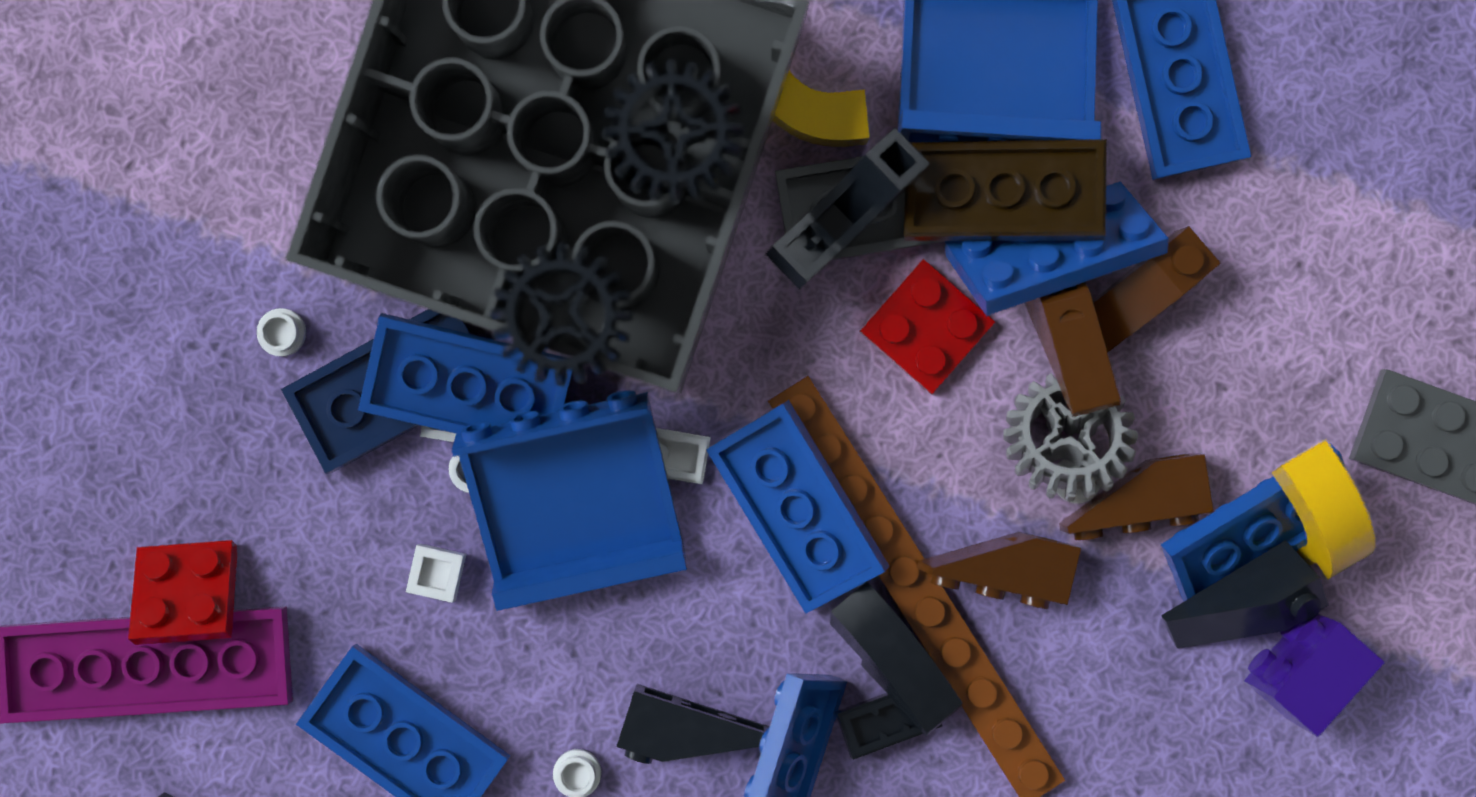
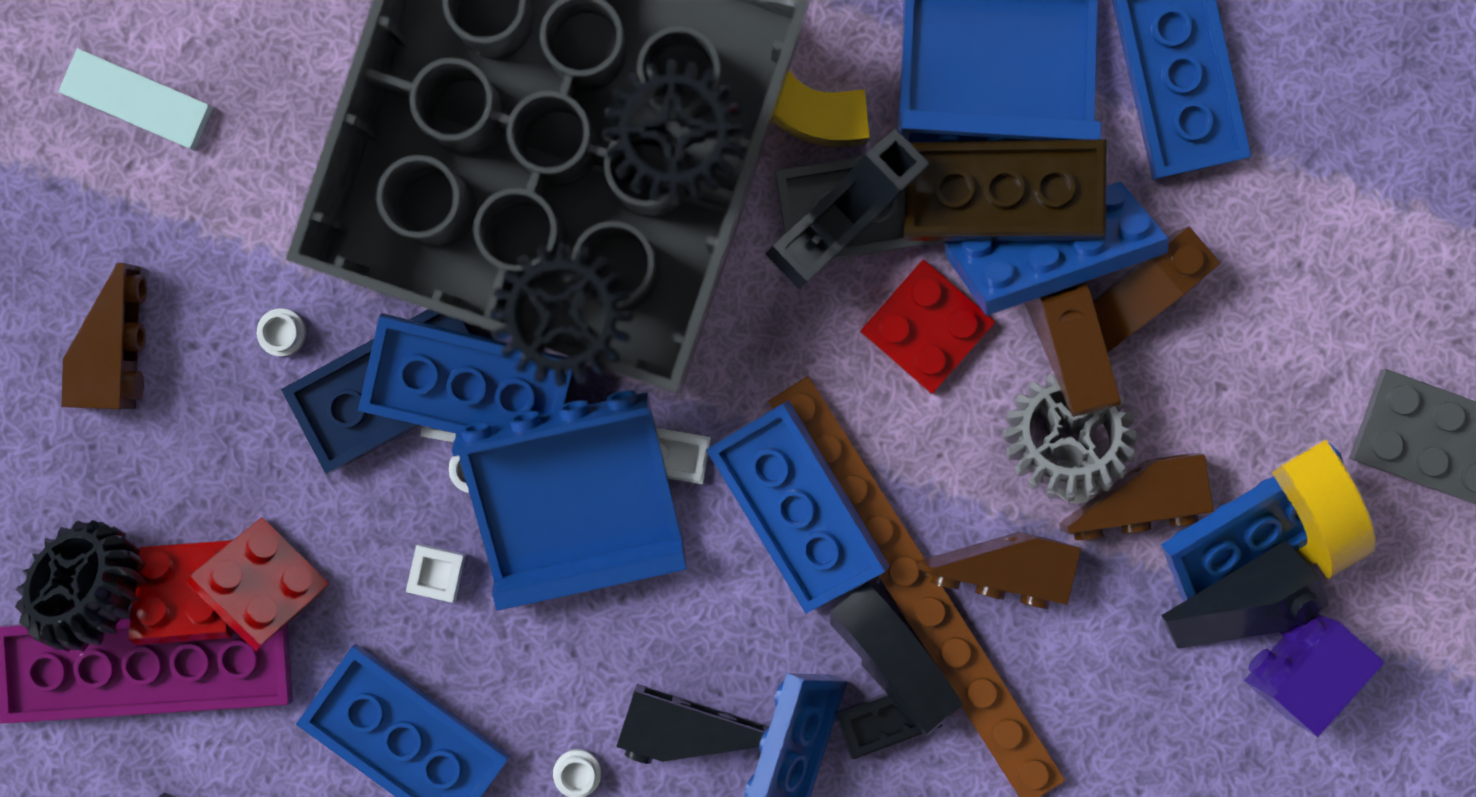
none -> black gear [15,520,146,652]
none -> light aqua tile [58,48,213,151]
none -> reddish brown slope [61,263,147,409]
none -> plate [186,517,330,652]

